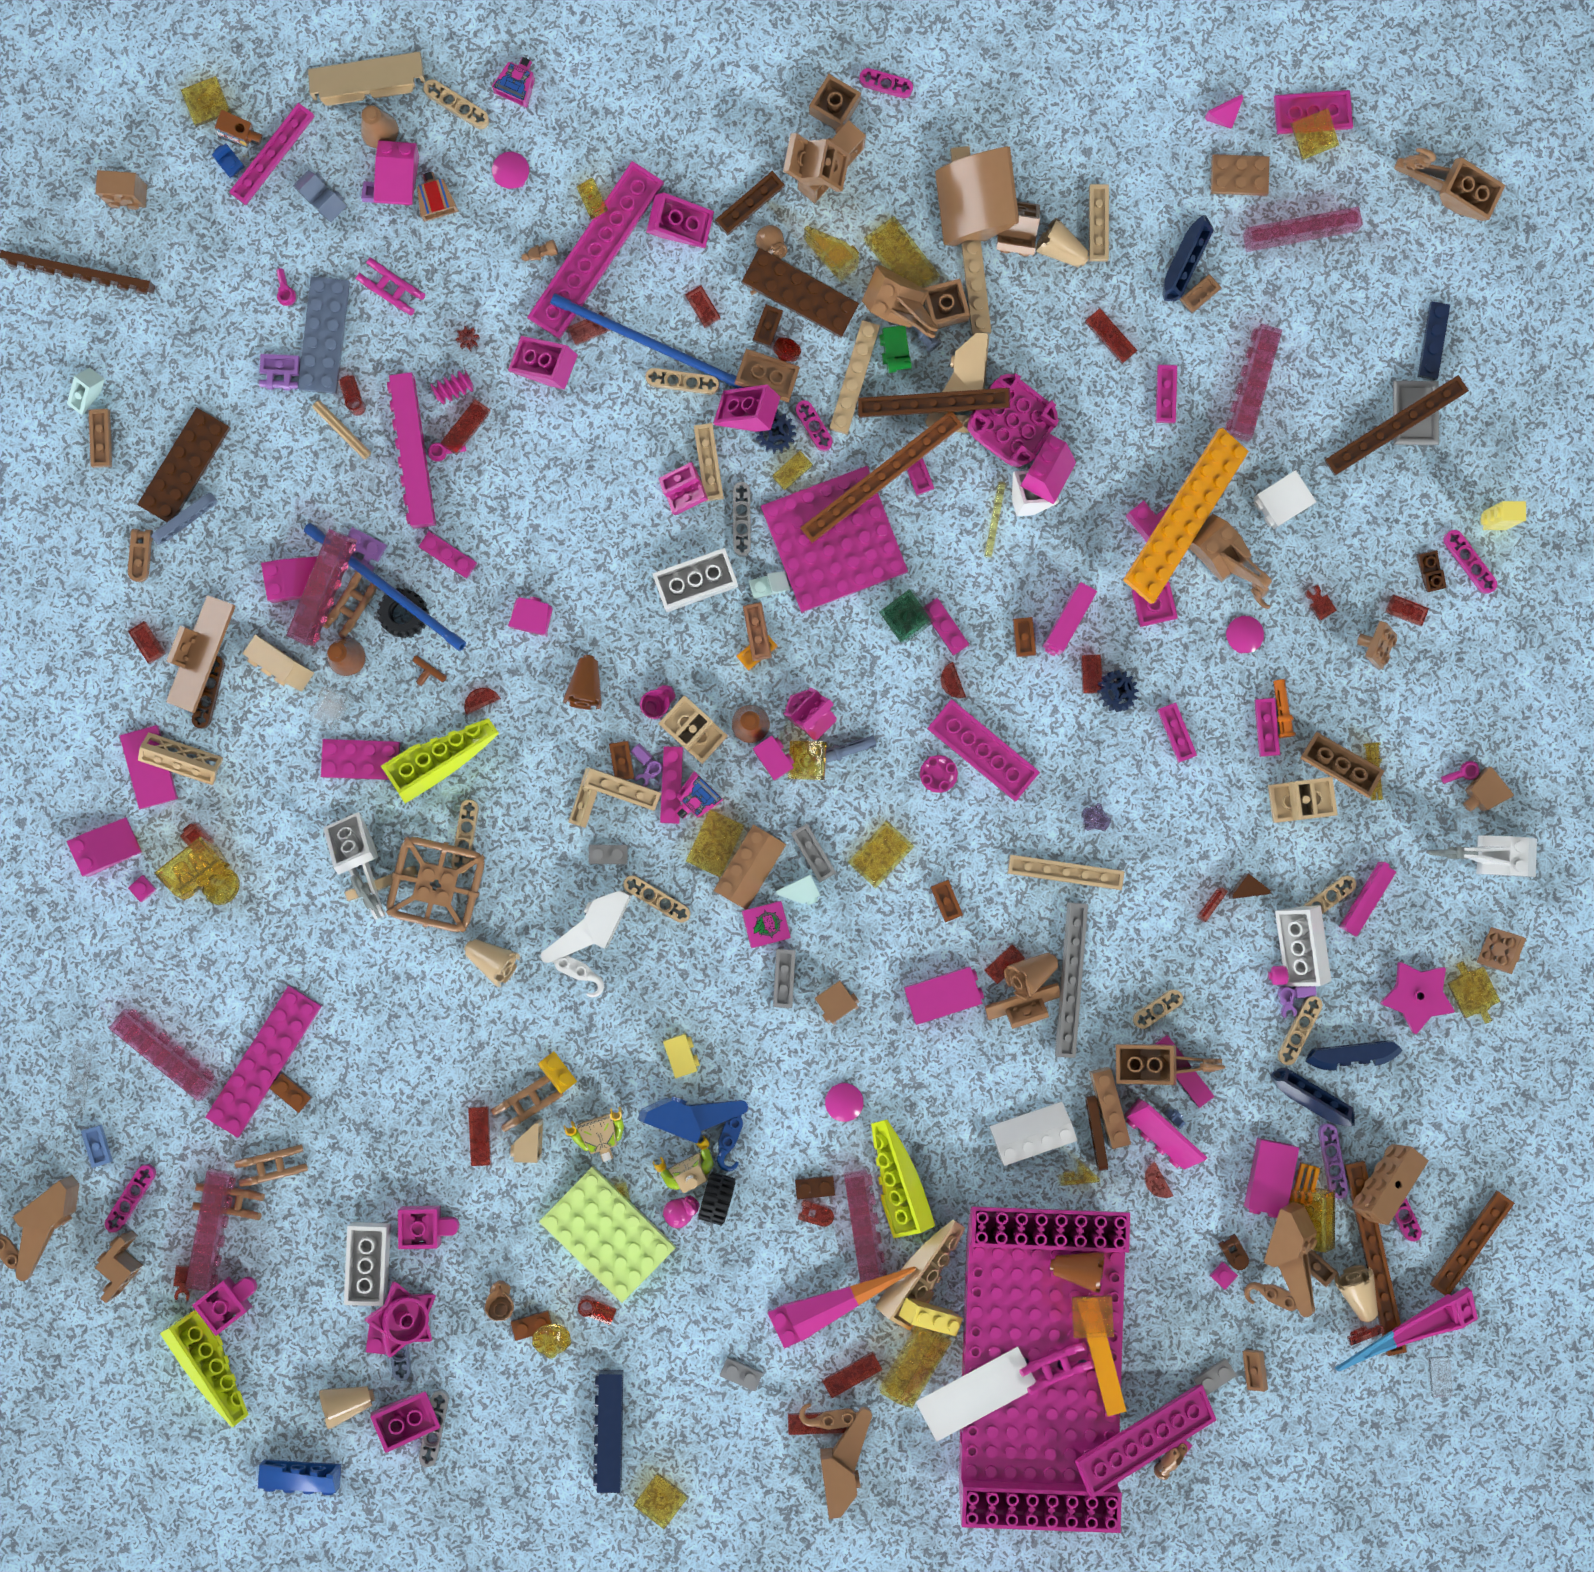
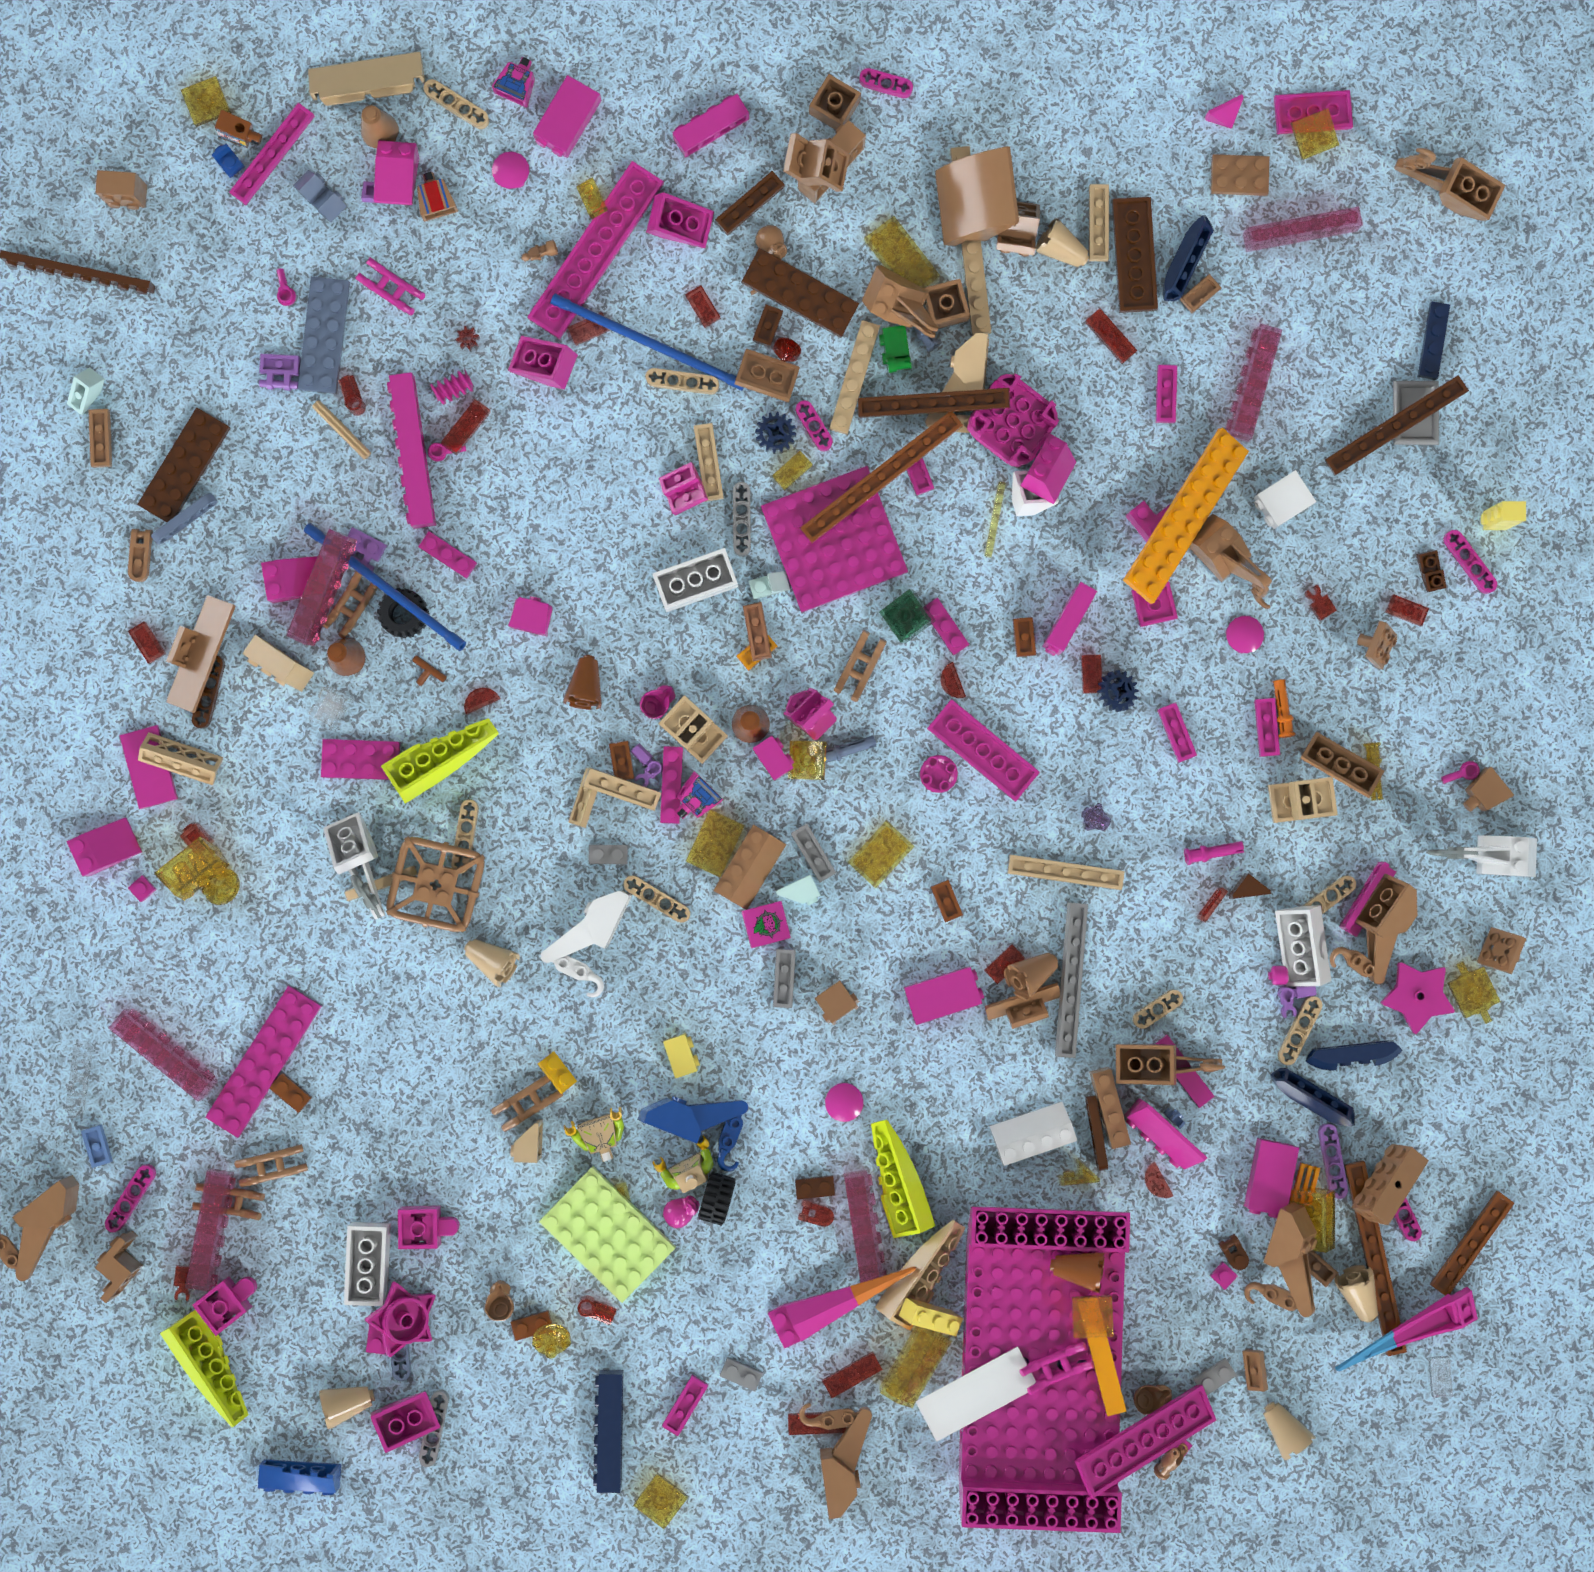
clear red plate [468,1106,491,1166] -> none
dark pink slope [713,385,780,432] -> none
clear yellow slope [804,226,859,282] -> none
clear red tile [1347,1324,1385,1346] -> none
none -> dark pink brick [533,75,602,158]
none -> dark pink plate [662,1374,709,1436]
none -> dark pink brick [672,94,749,158]
none -> medium nougat piece [834,630,887,702]
none -> reddish brown plate [1112,197,1158,313]
none -> medium nougat hair [1133,1384,1172,1415]
none -> dark pink pin [1184,841,1244,865]
none -> tan cone [1263,1402,1316,1460]
none -> medium nougat slope [1330,873,1418,984]

